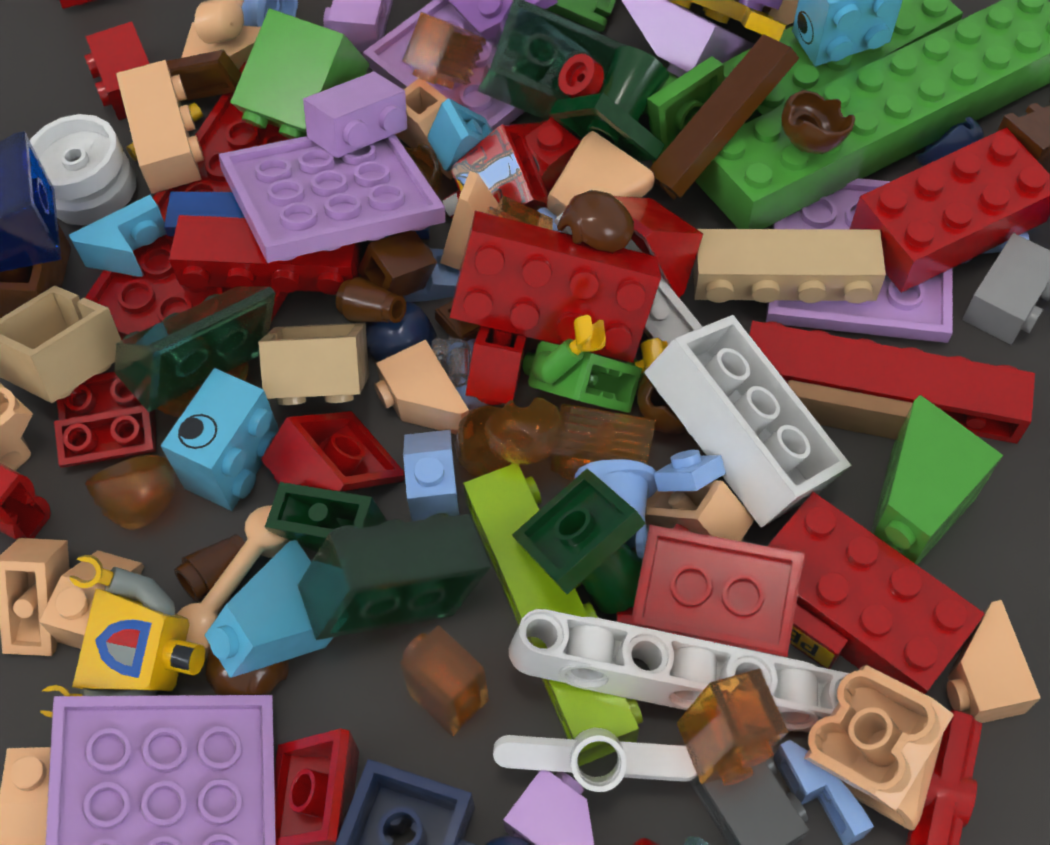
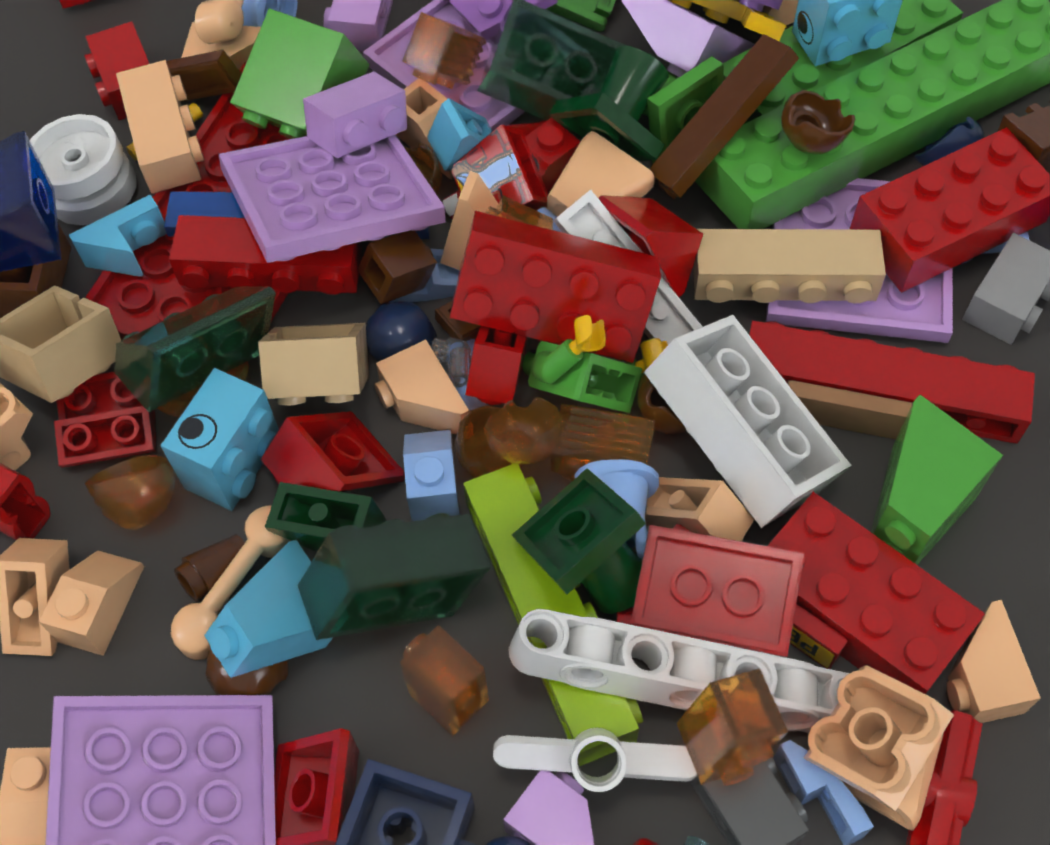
torso [40,555,206,718] -> none
reddish brown cone [336,277,406,323] -> none
reddish brown hair [557,190,634,253] -> none
red tile [558,54,604,98] -> none
light blue plate [653,450,726,492] -> none

